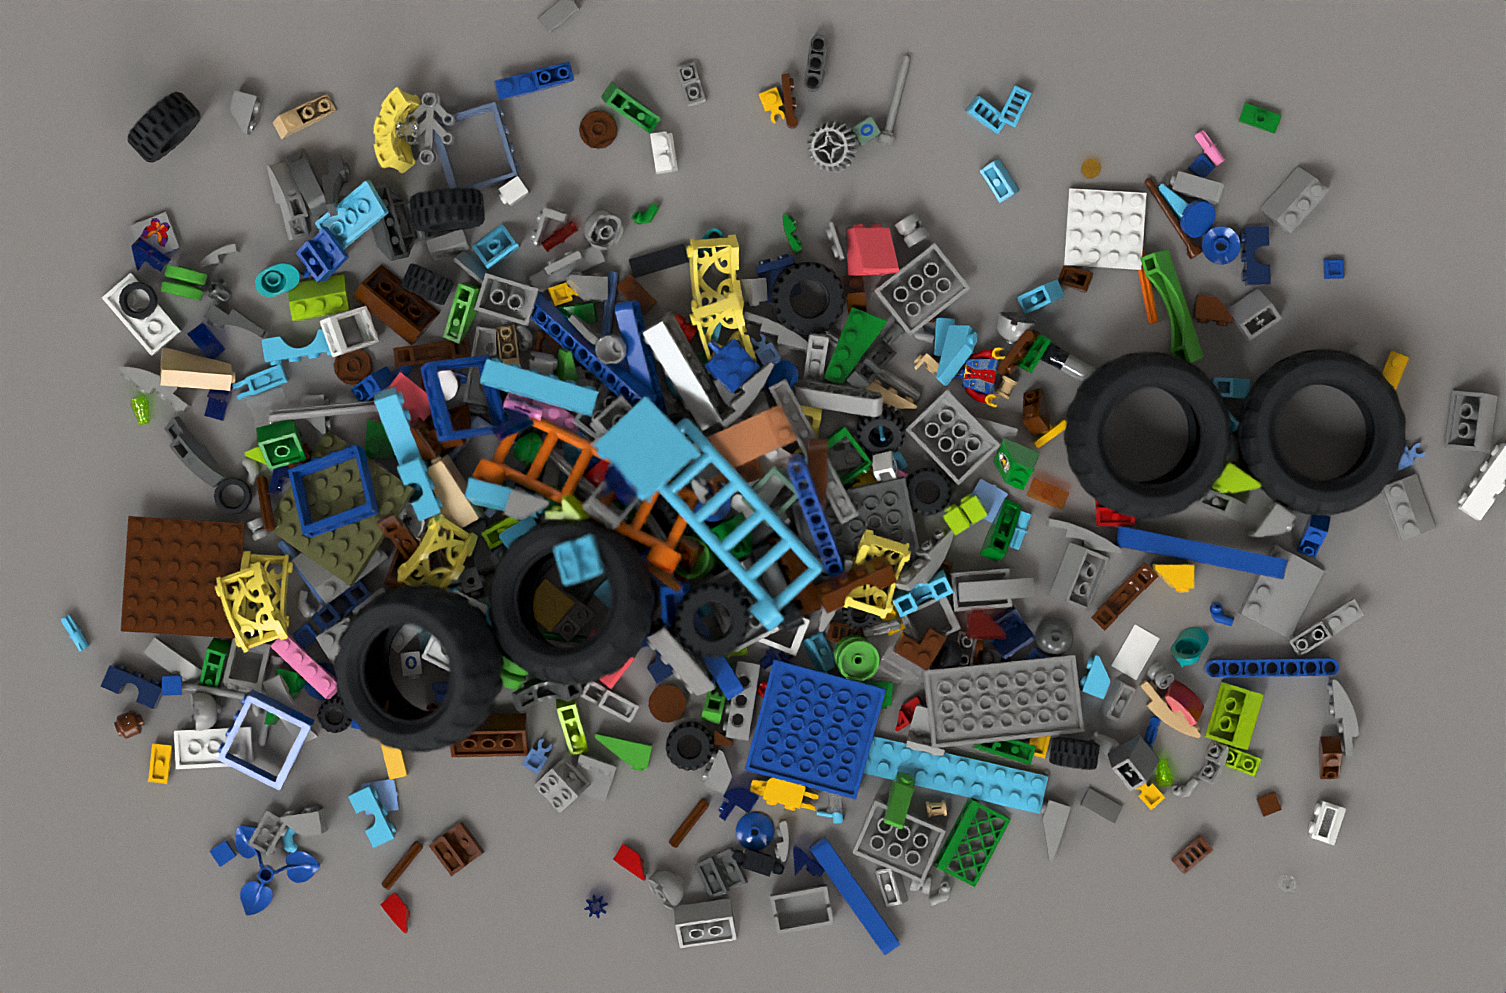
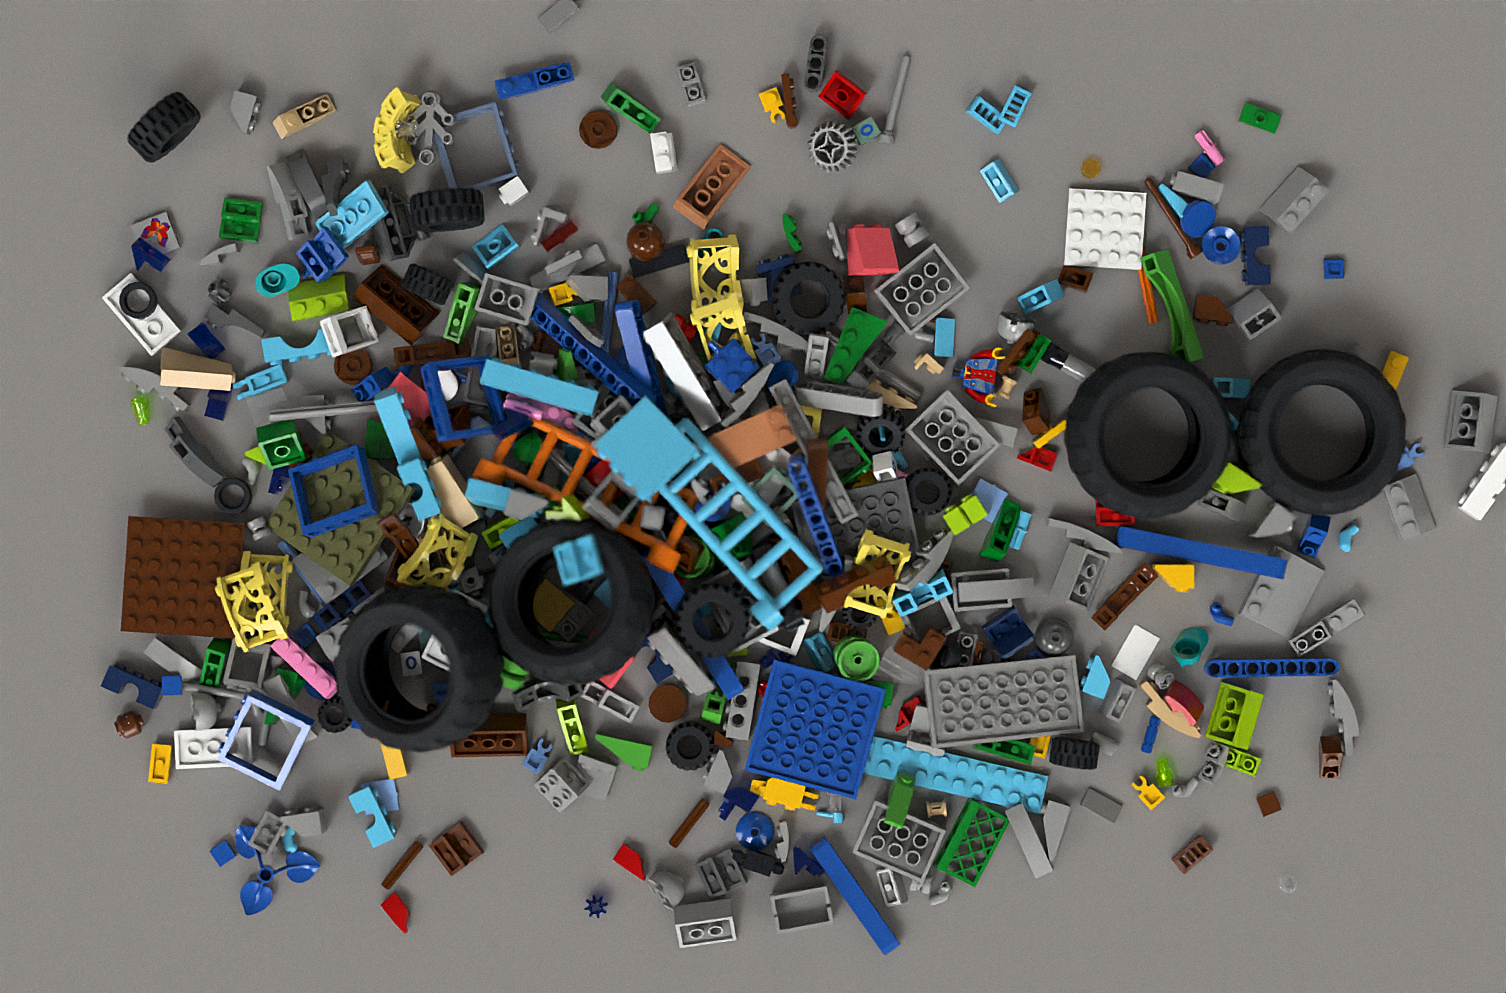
medium azure axle [61,614,90,652] -> none
bright green wheel [160,265,208,301] -> none
reddish brown axle [256,476,276,531] -> none
light grey slope [427,230,470,261] -> none
light grey cylinder [584,210,623,250] -> none
light grey hair [595,334,626,364] -> none
clear blue slope [603,464,637,505] -> none
clear orange plate [647,562,682,592] -> none
blue bracket [659,581,690,626] -> none
light grey axle [863,618,901,638] -> none
medium azure slope [936,325,977,386] -> none
clear red slope [967,610,1007,639] -> none
green slope [993,438,1040,490] -> none
clear orange plate [1026,478,1069,510] -> none
dark grey slope [1107,735,1160,791] -> none
white window [1308,800,1346,845] -> none
none -> green slope [219,197,263,243]
none -> reddish brown slope [355,245,380,265]
none -> reddish brown cylinder [626,222,665,261]
none -> light grey brick [639,505,664,530]
none -> nougat slope [673,144,751,230]
none -> red slope [818,70,867,120]
none -> light grey slope [1004,802,1053,878]
none -> red slope [1016,447,1058,472]
none -> medium azure arm [1338,523,1359,552]

